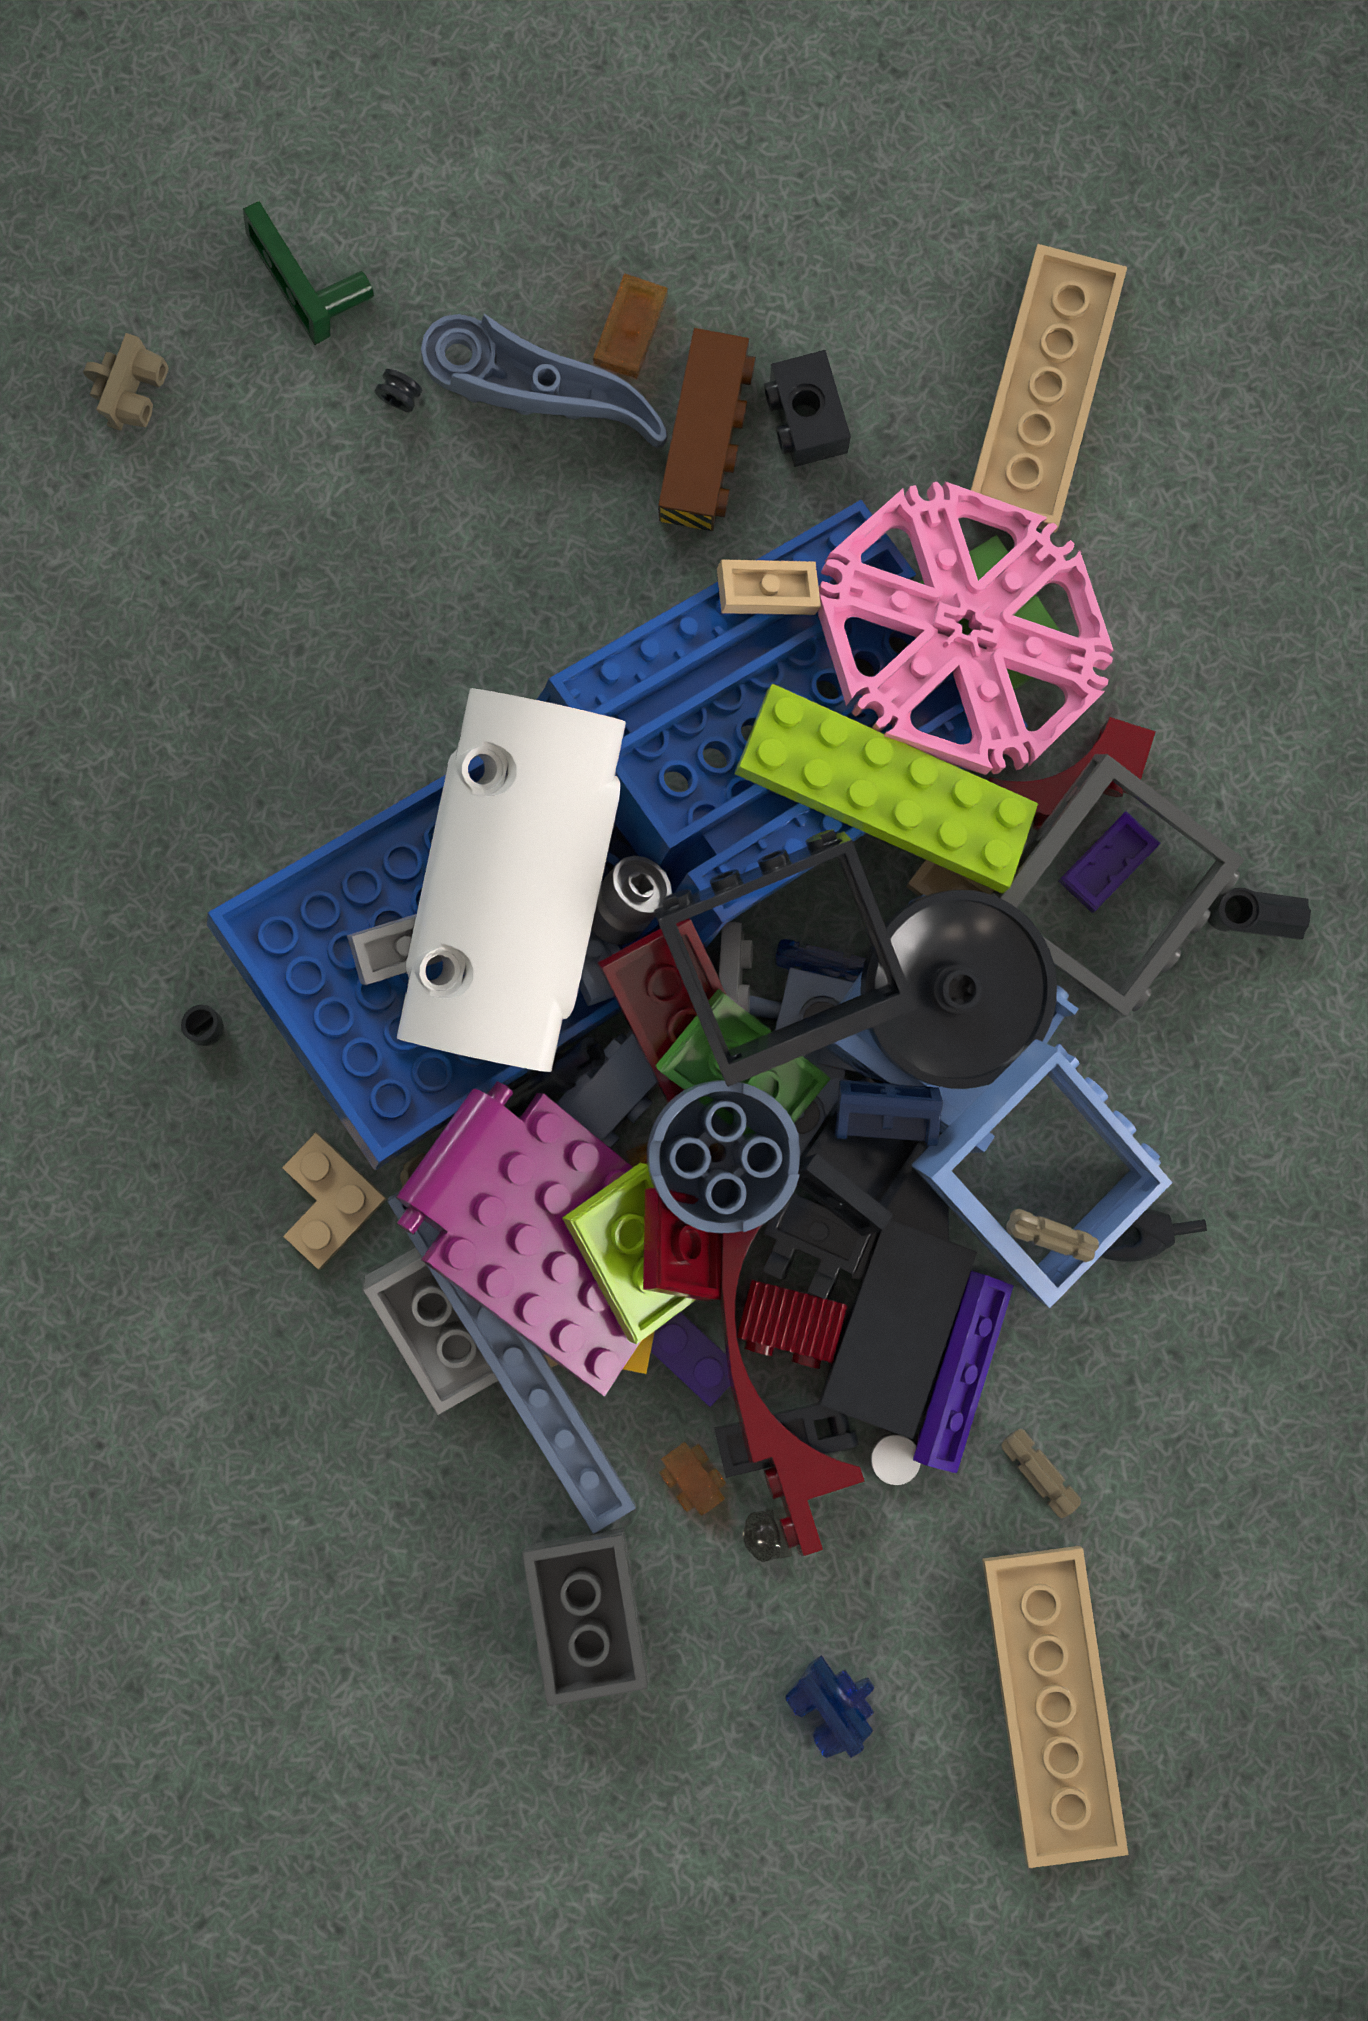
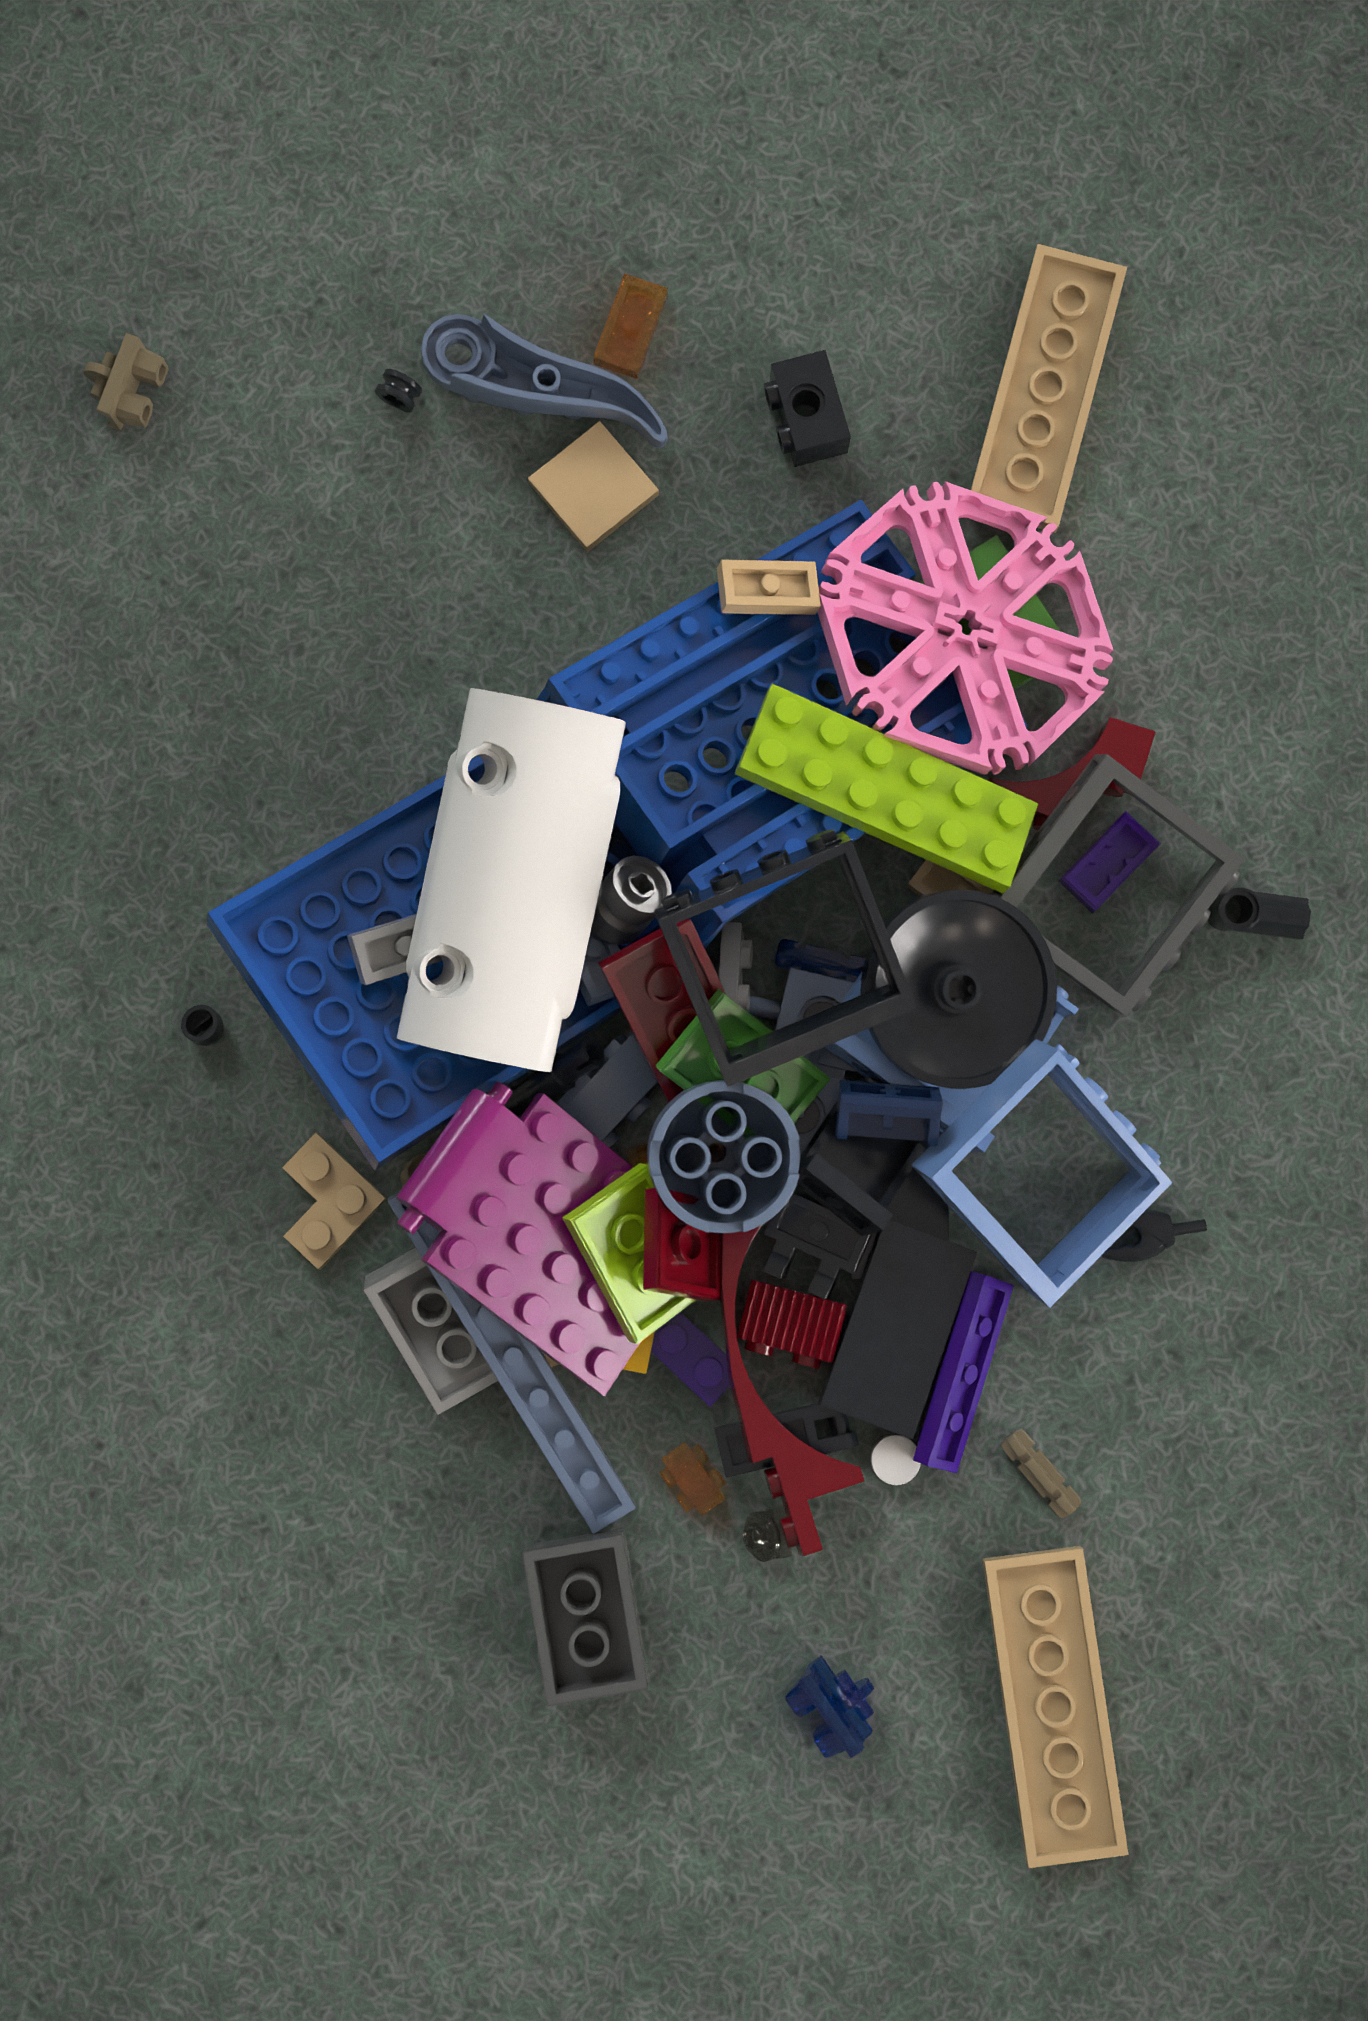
dark green piece [243,201,374,345] -> none
reddish brown brick [658,328,756,531] -> none
dark tan axle [1006,1209,1099,1262] -> none
none -> tan tile [528,421,659,553]

